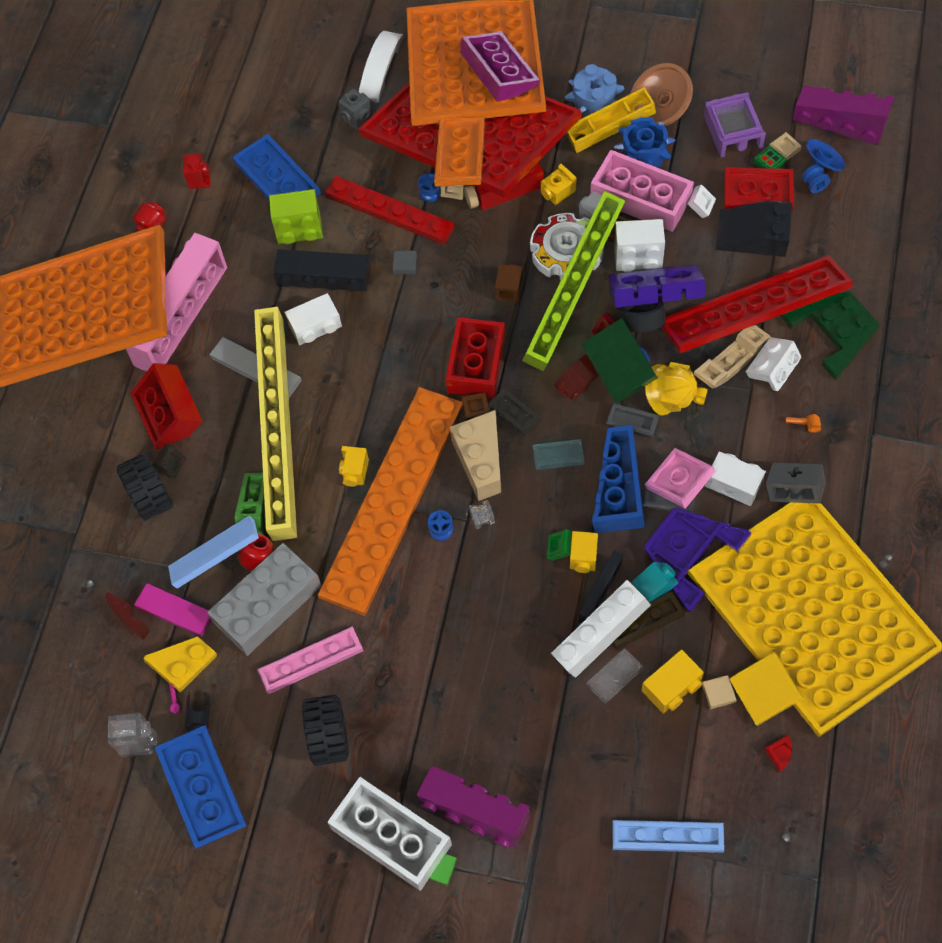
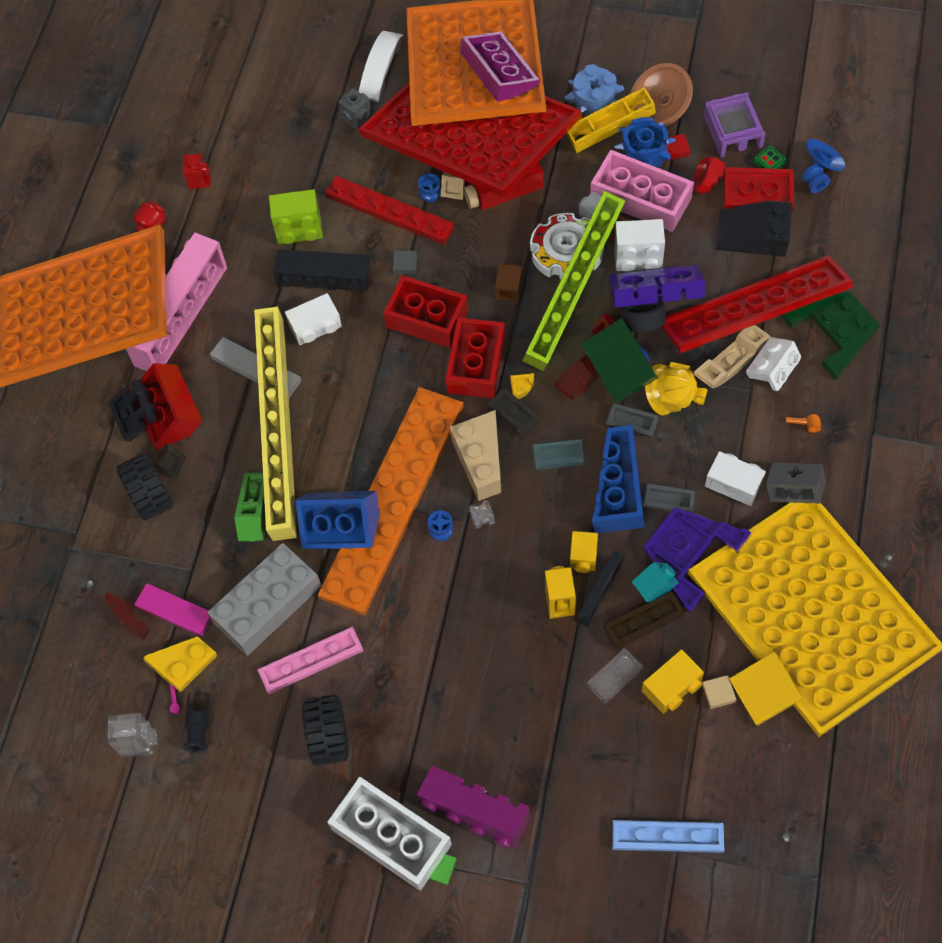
blue plate [154,725,247,849] -> none
light blue tile [168,516,259,588] -> none
blue plate [232,134,321,200] -> none
red head [238,534,274,571] -> none
yellow brick [339,446,369,487] -> none
orange tile [434,117,485,187] -> none
reddish brown tile [462,392,490,421] -> none
yellow brick [541,164,576,205] -> none
green tile [547,529,572,561] -> none
white brick [551,580,651,678] -> none
bright pink tile [645,448,716,509] -> none
white plate [688,184,716,218] -> none
red tile [764,735,792,773] -> none
tan tile [769,132,802,161] -> none
magenta wedge [792,86,895,145] -> none
none -> black plate [108,379,157,442]
none -> blue slope [295,491,379,549]
none -> red brick [383,275,468,348]
none -> yellow tile [510,373,534,400]
none -> yellow brick [545,566,576,619]
none -> red tile [667,134,690,160]
none -> red rock [692,157,725,195]

